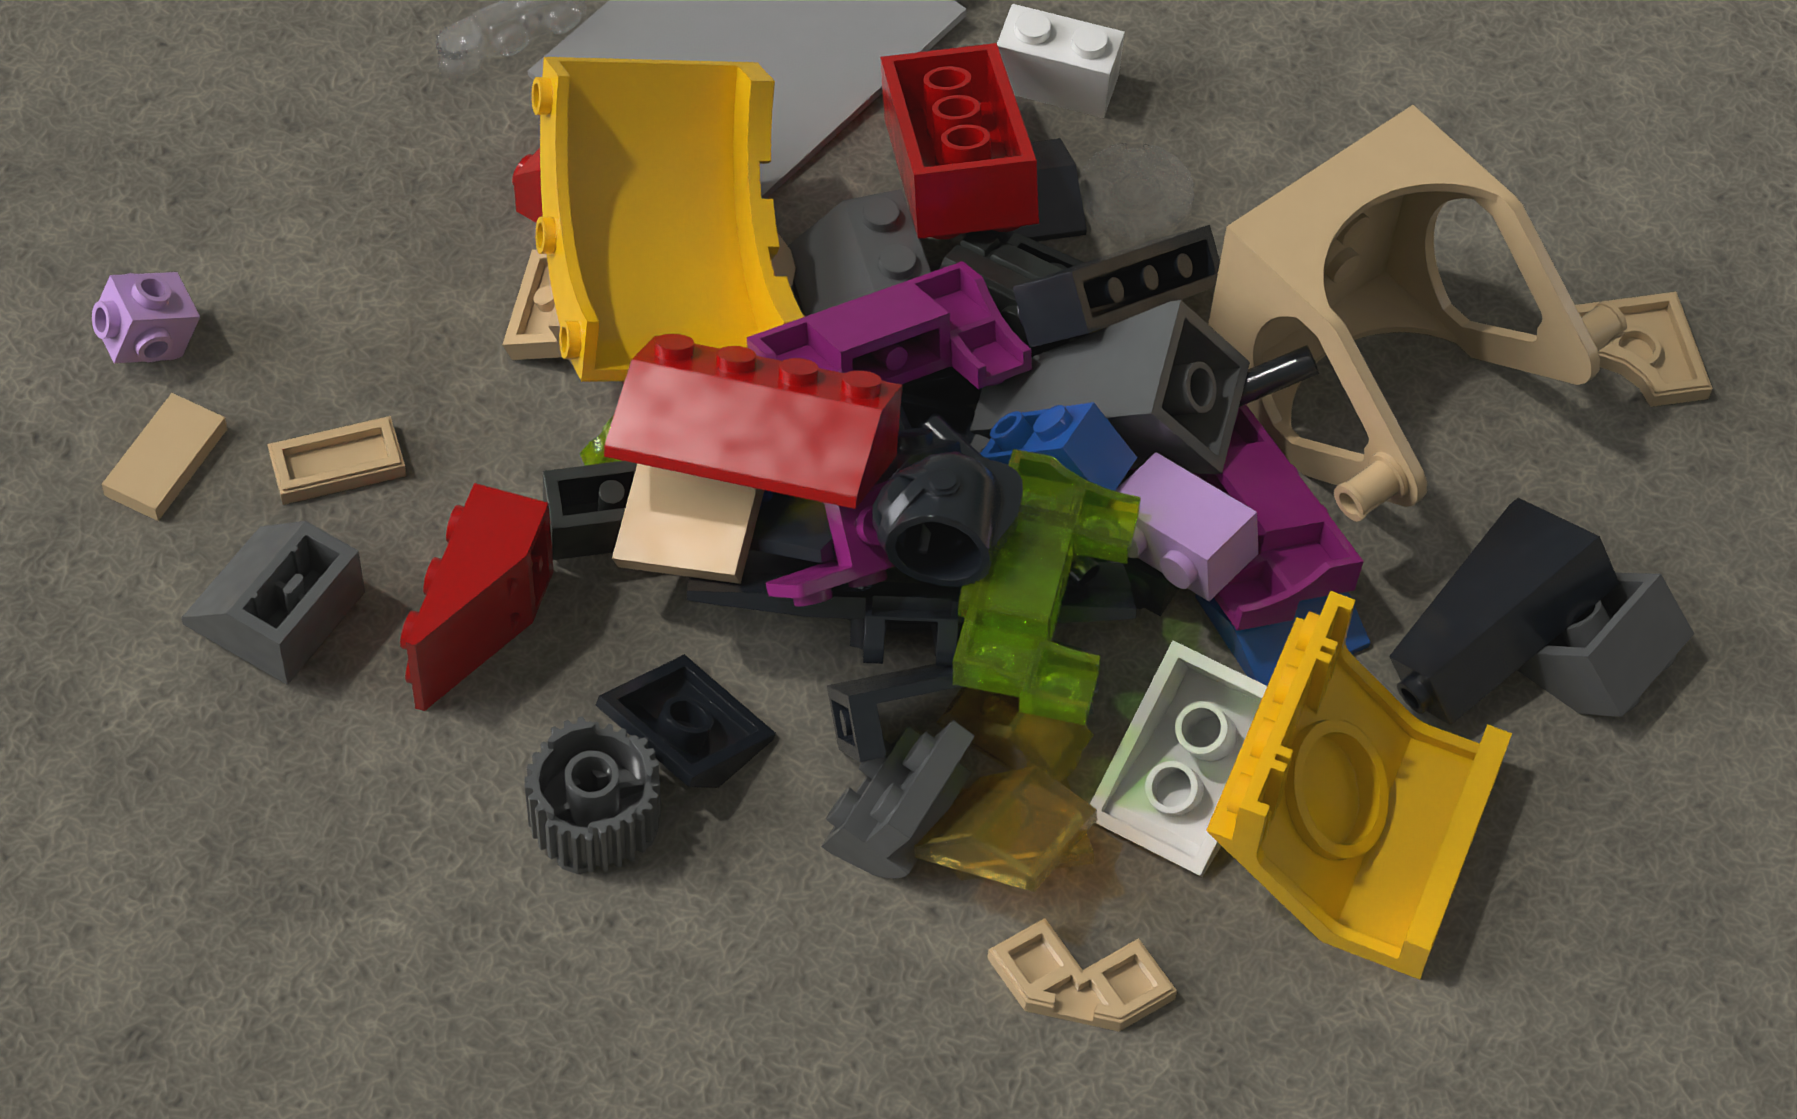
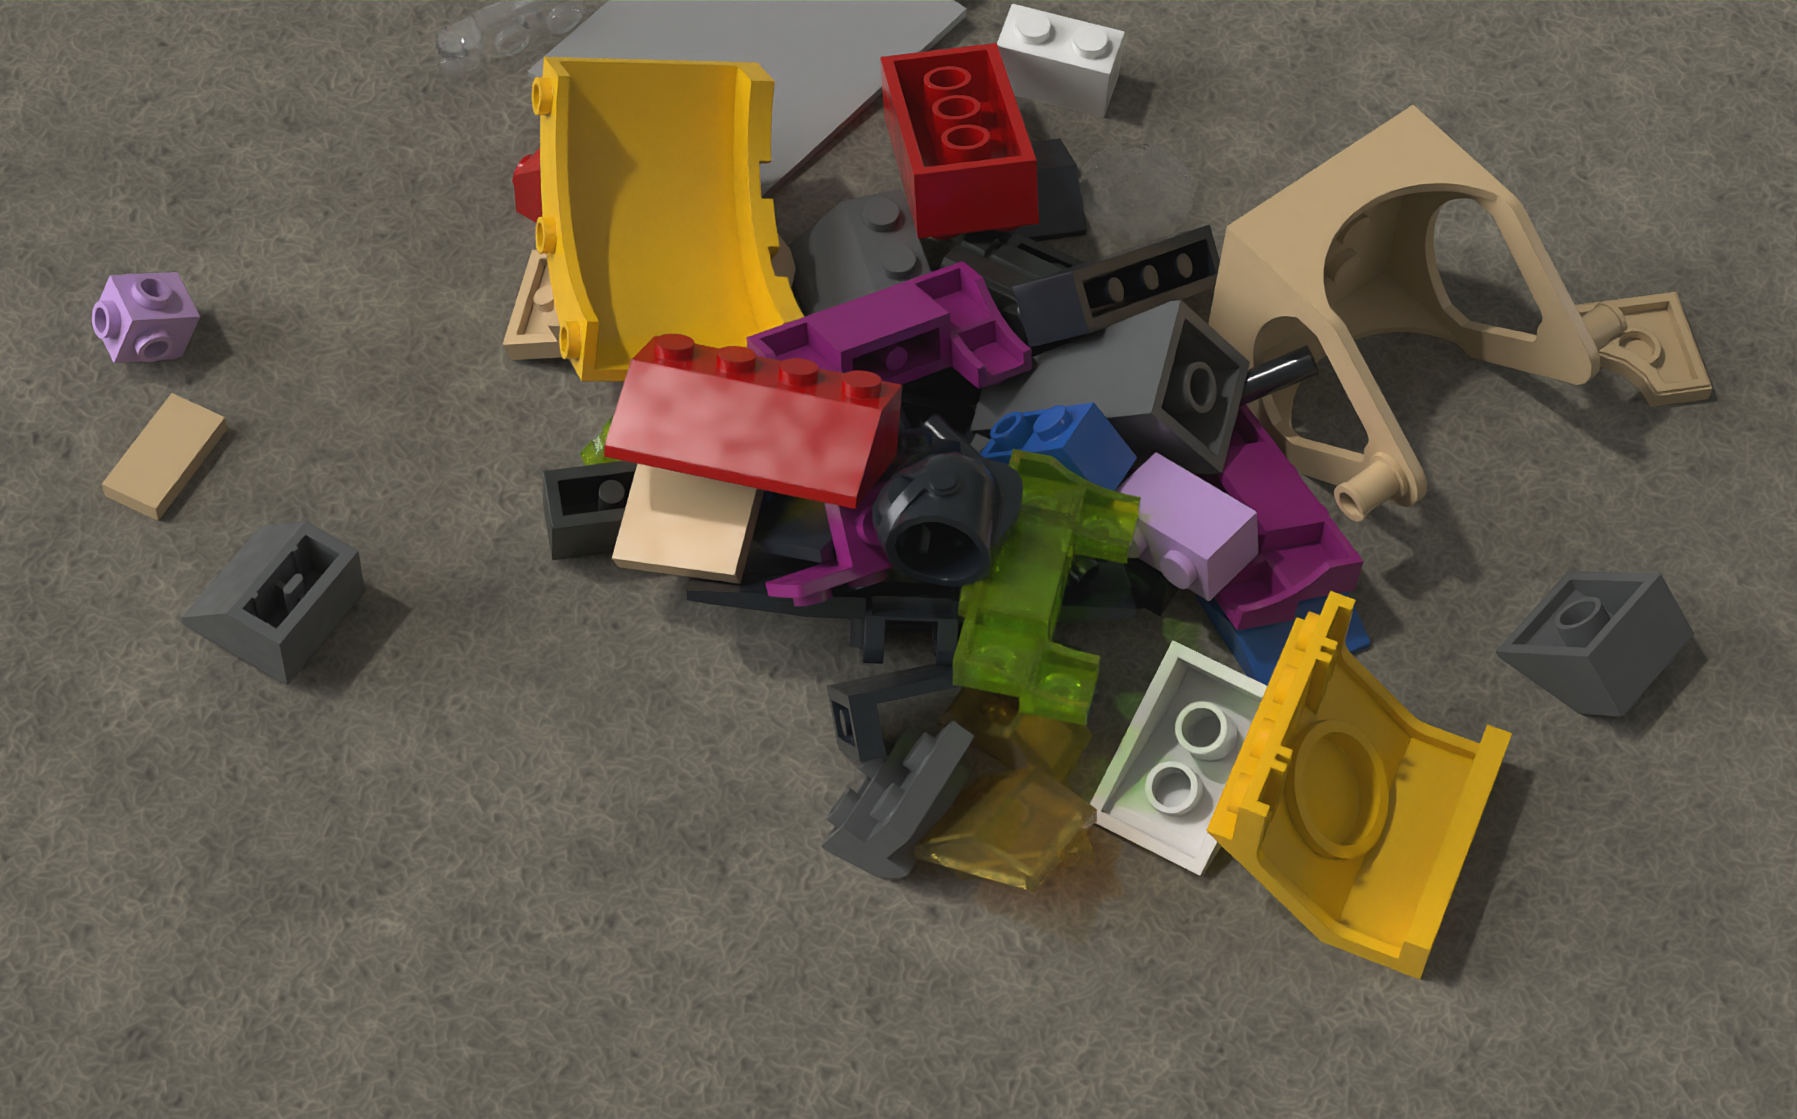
tan tile [267,416,406,505] -> none
red slope [400,483,554,711] -> none
dark grey brick [524,716,661,874] -> none
black slope [595,654,776,788] -> none
tan tile [988,918,1177,1032] -> none
black slope [1389,498,1620,725] -> none

